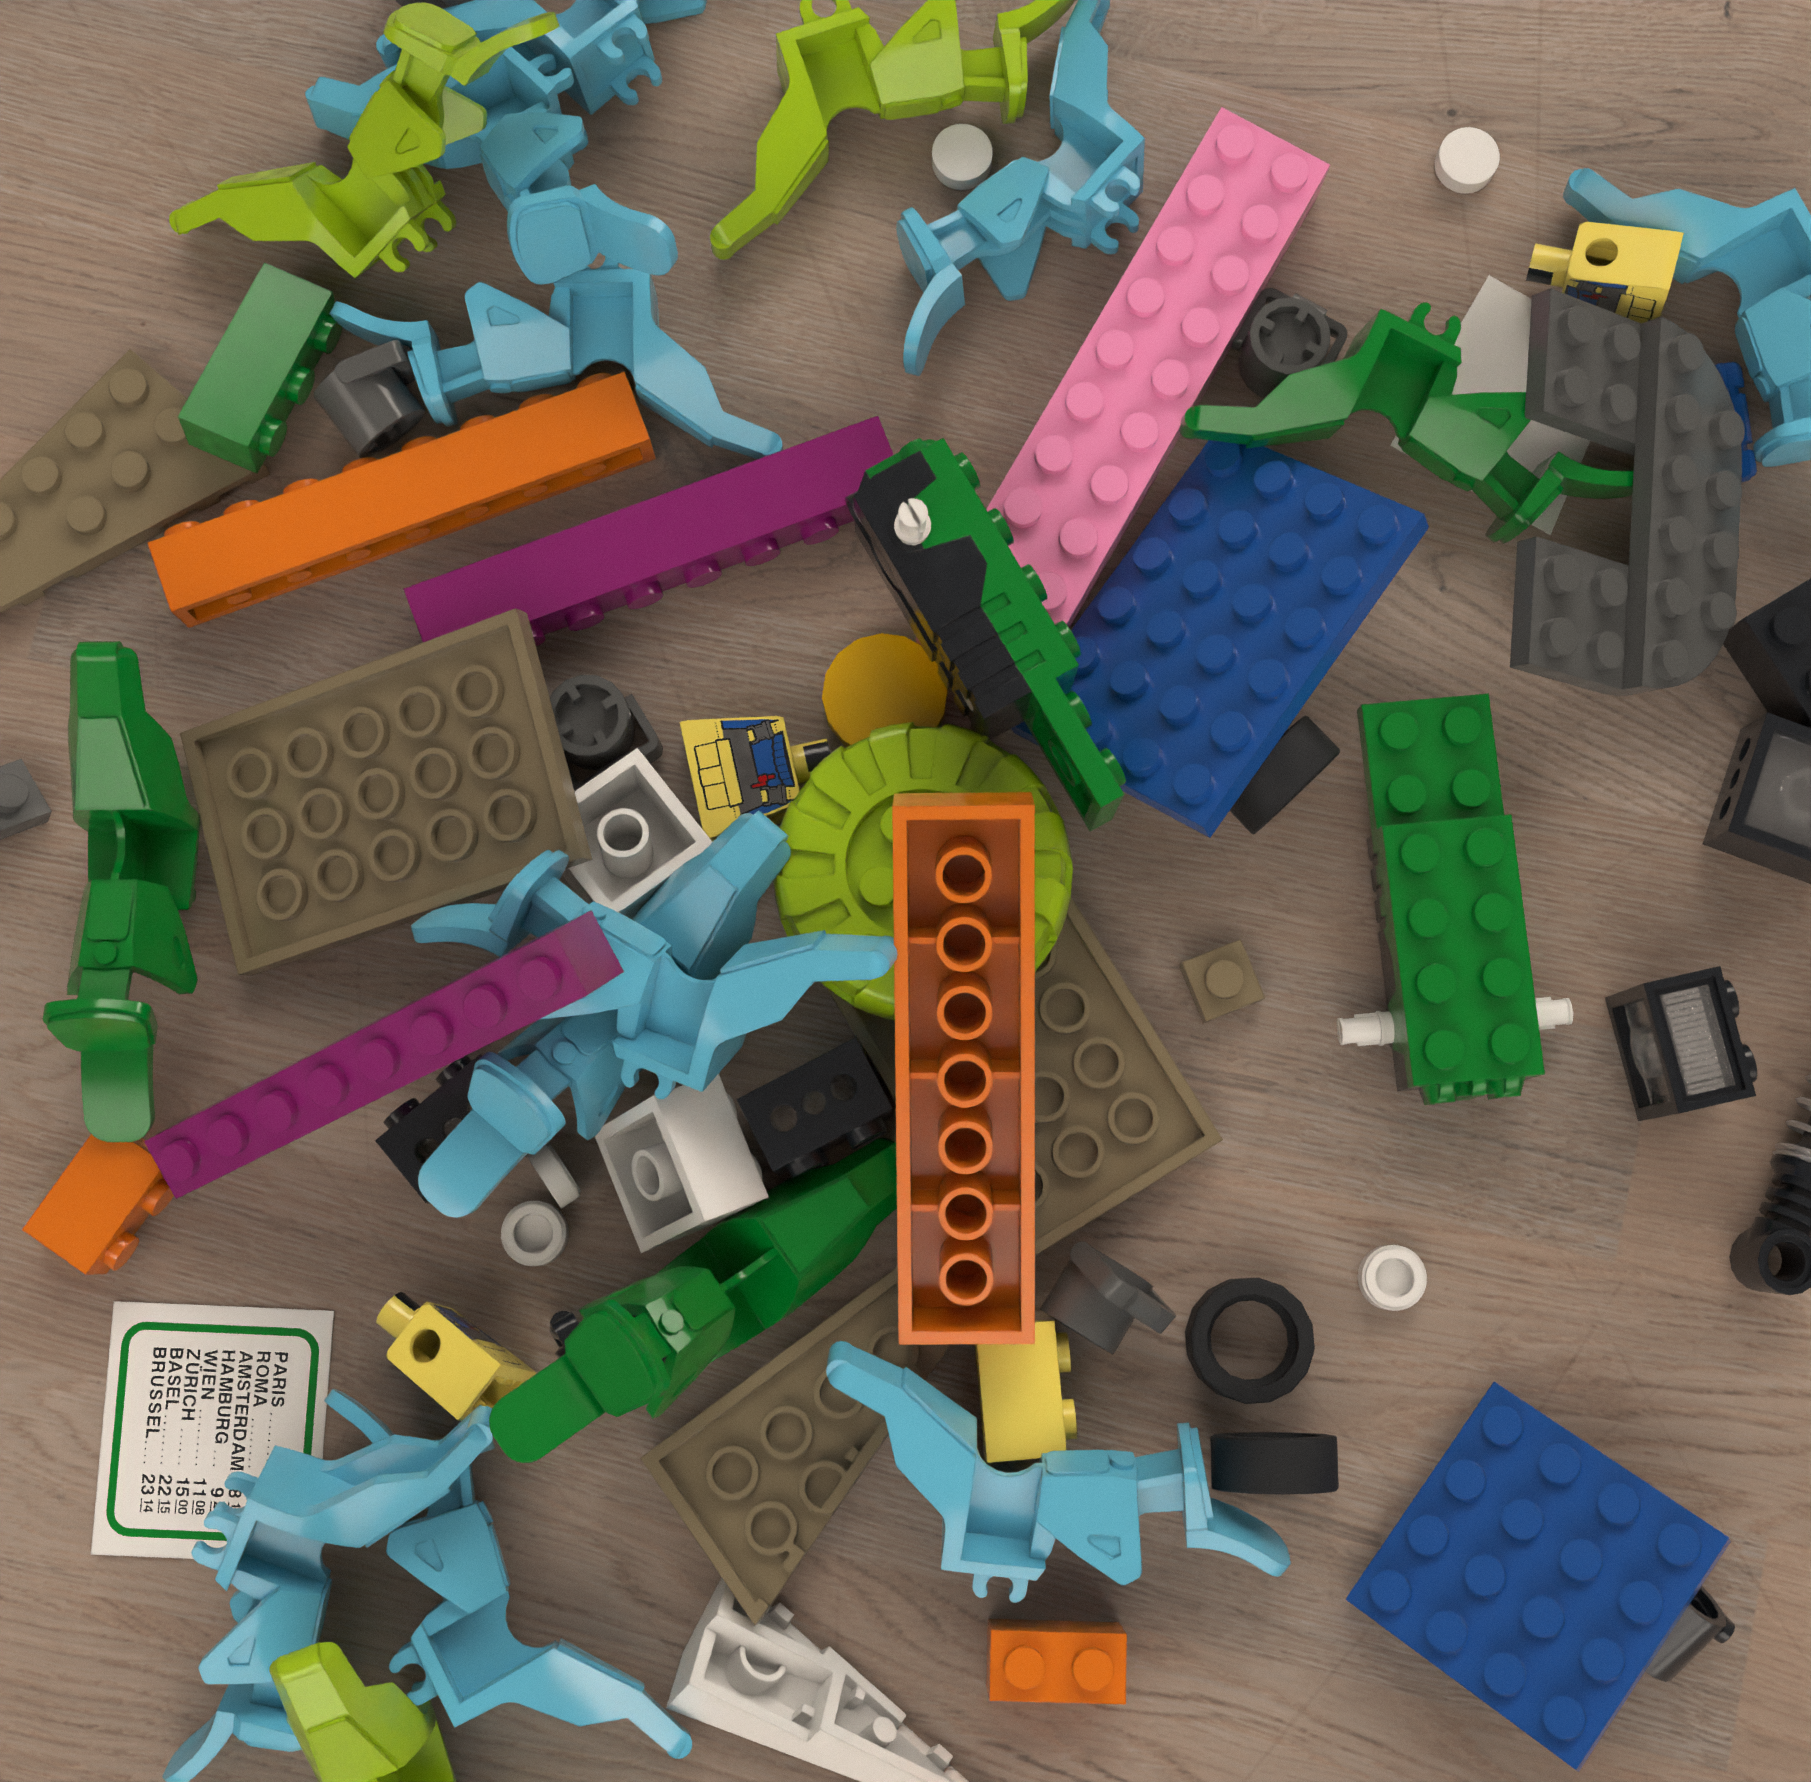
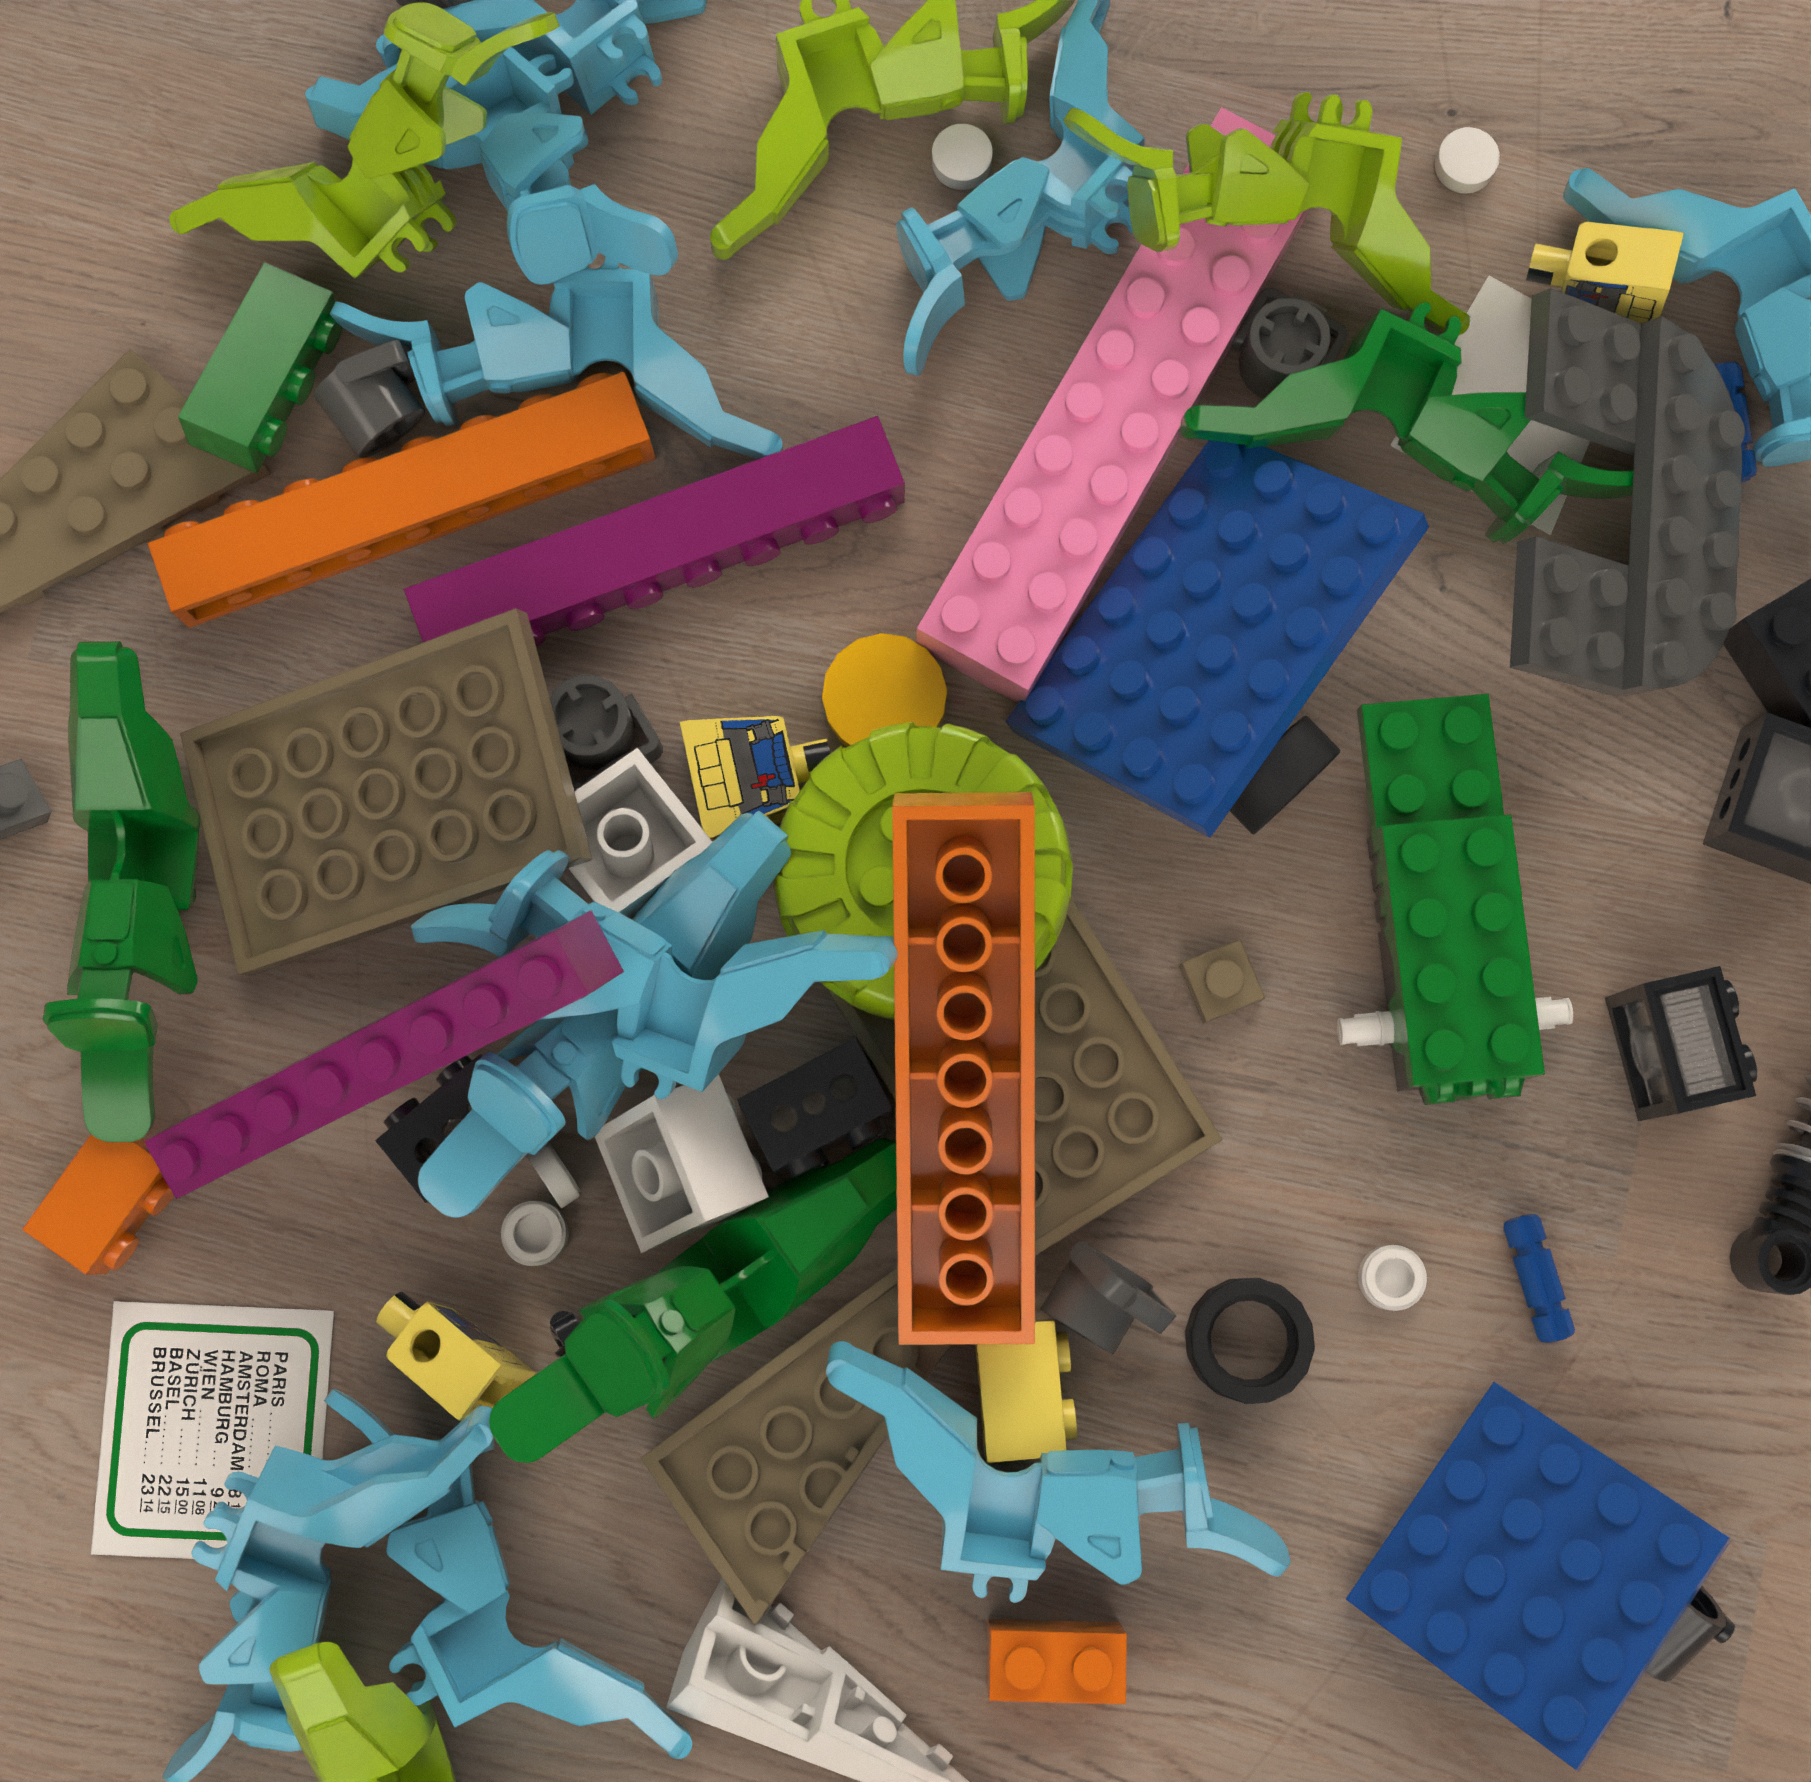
piece [845,438,1126,831] -> none
black tyre [1210,1432,1339,1495] -> none
none -> lime piece [1063,92,1471,335]
none -> blue axle [1503,1214,1575,1343]

